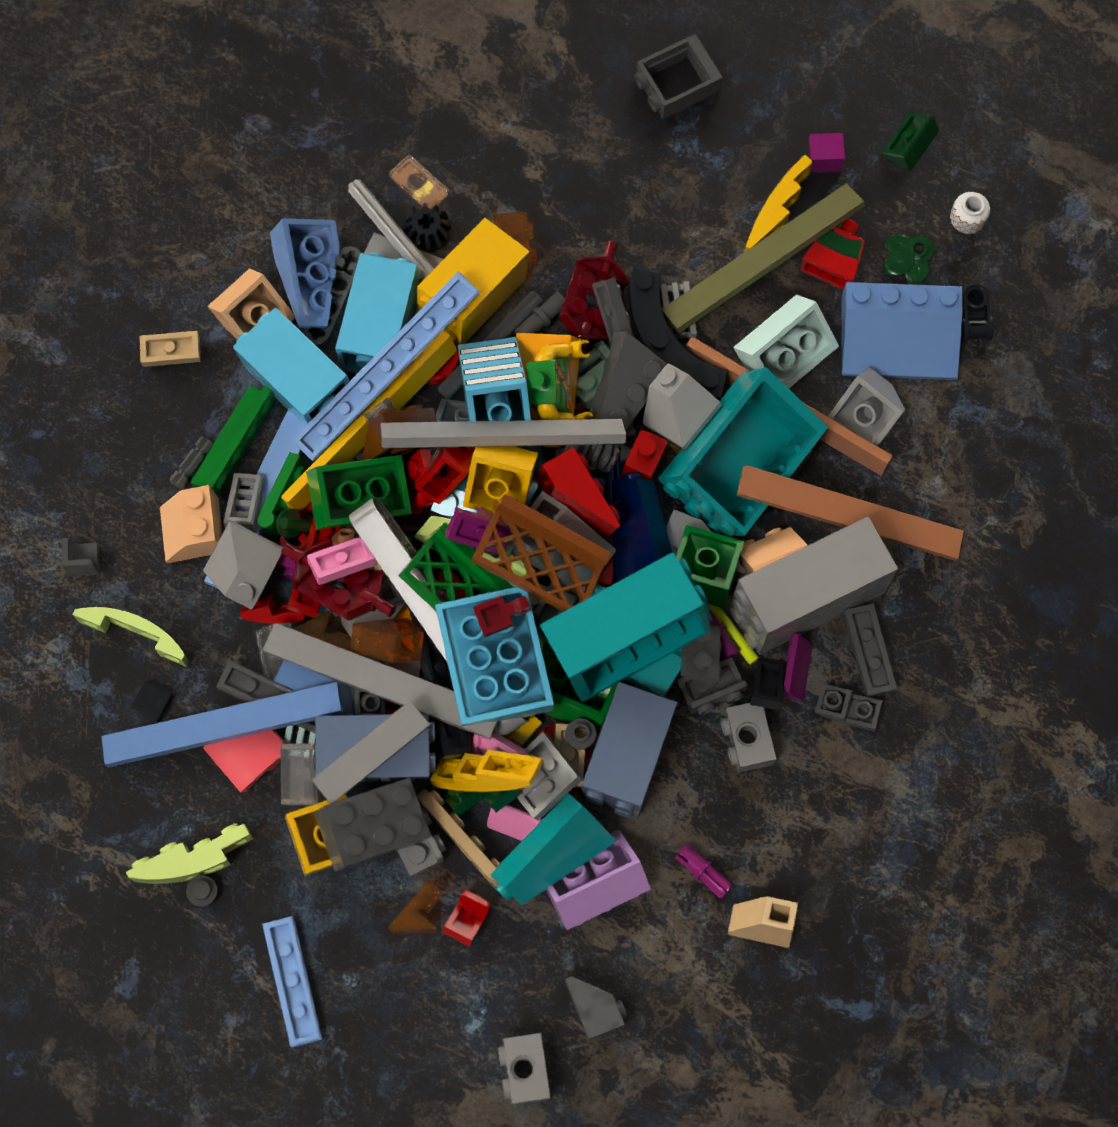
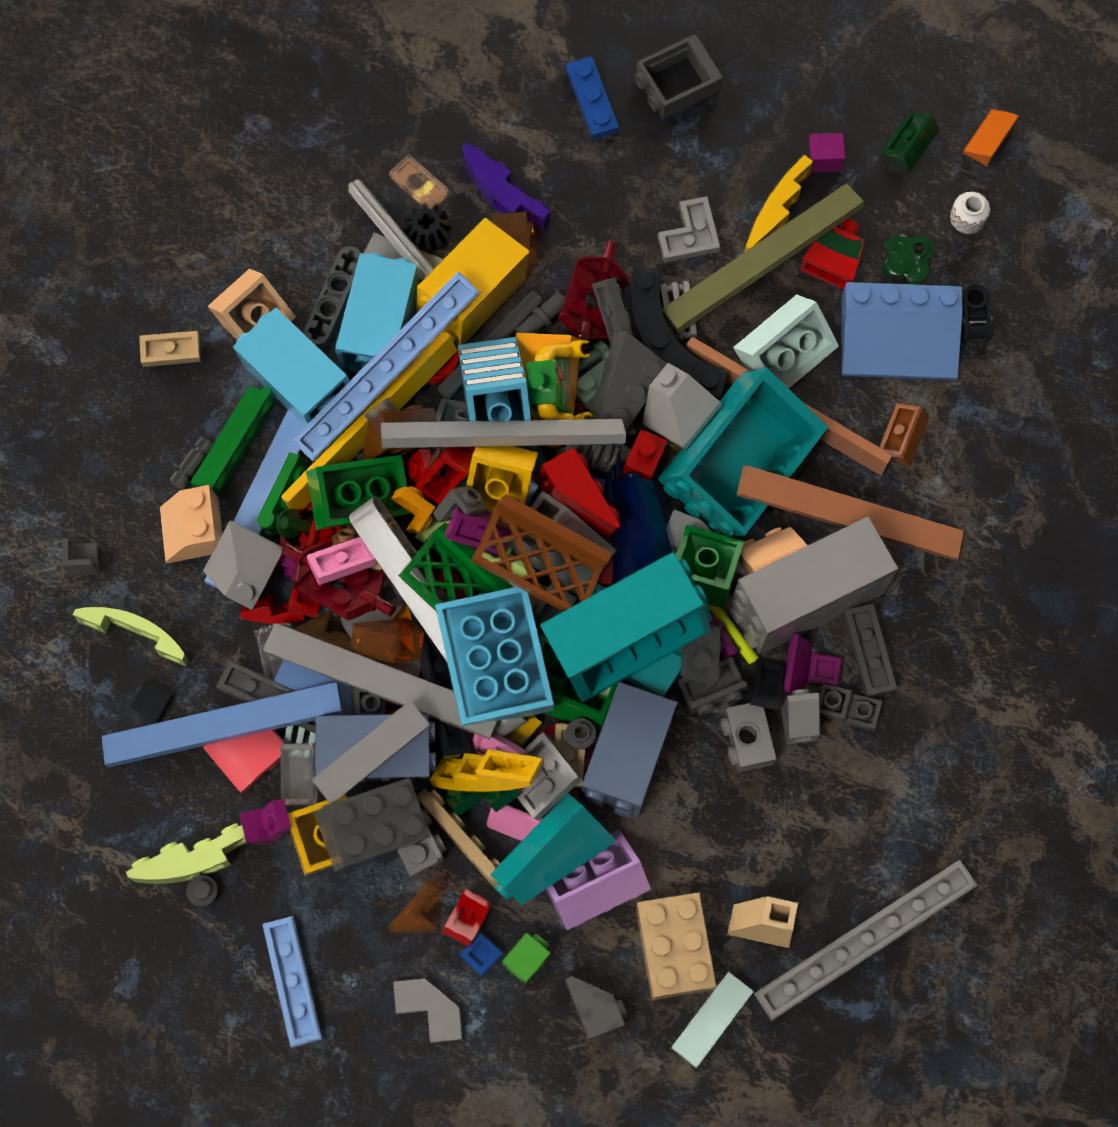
light grey slope [223,473,264,533] -> none
medium blue wedge [270,218,340,328] -> none
dark red plate [473,595,531,638] -> none
light grey brick [498,1033,550,1105] -> none
magenta axle [675,844,732,898] -> none
light grey slope [828,367,905,446] -> none
none -> magenta slope [240,799,291,846]
none -> light orange bracket [391,486,435,534]
none -> light grey tile [393,978,462,1043]
none -> dark grey bracket [433,486,488,522]
none -> blue tile [459,932,504,977]
none -> dark purple slope [462,142,551,231]
none -> bright green brick [502,933,551,985]
none -> blue plate [566,56,619,140]
none -> tan brick [636,892,716,1000]
none -> light grey plate [658,196,720,263]
none -> light aqua tile [671,972,753,1068]
none -> light grey tile [754,859,978,1021]
none -> light grey slope [781,689,820,744]
none -> magenta tile [807,652,842,687]
none -> dark orange slope [880,403,929,466]
none -> orange slope [963,109,1019,167]

